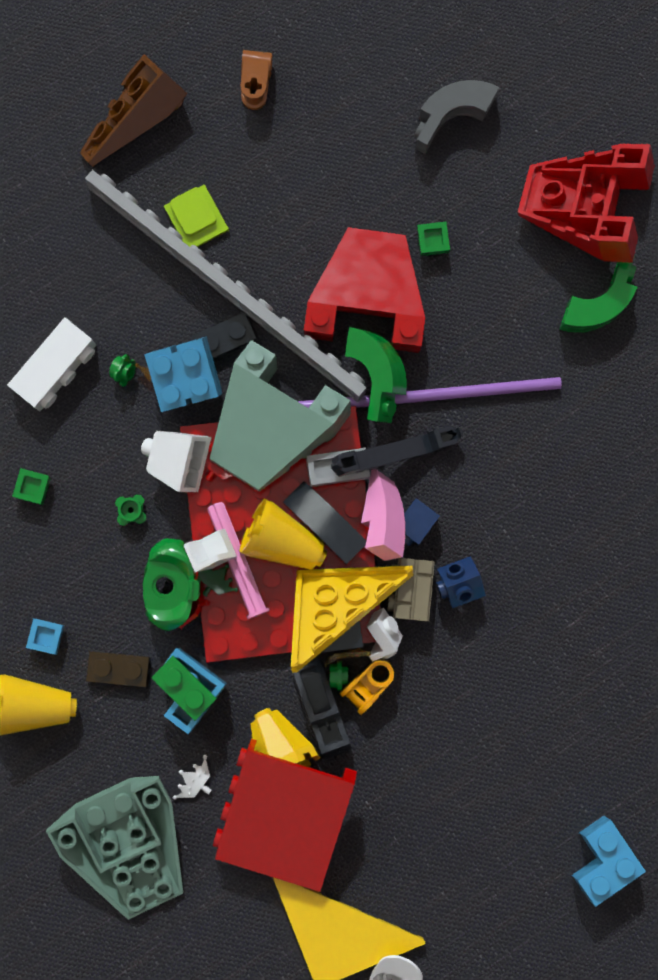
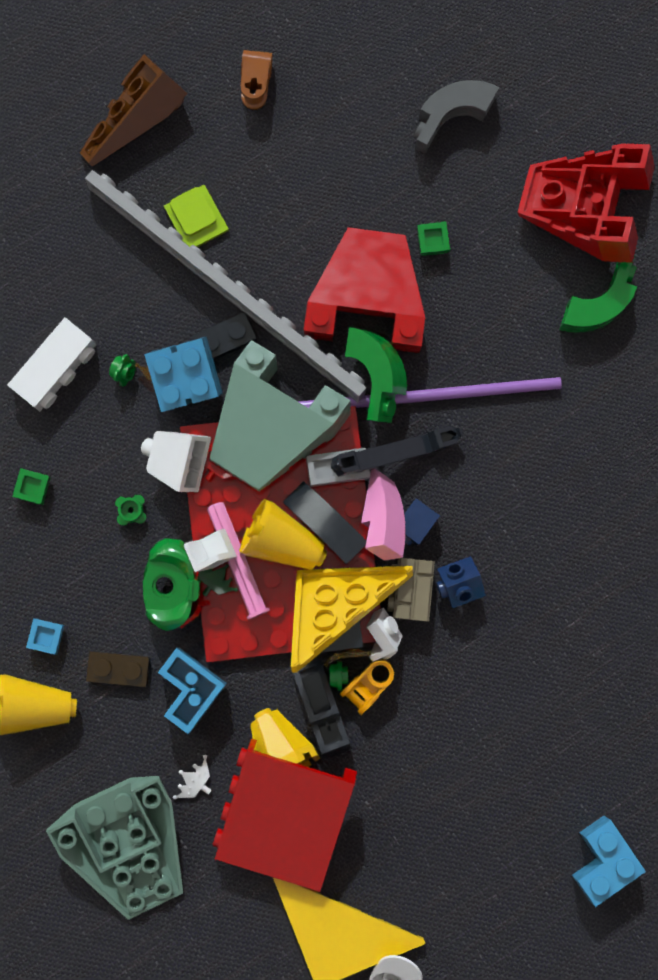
green plate [151,655,217,721] -> none

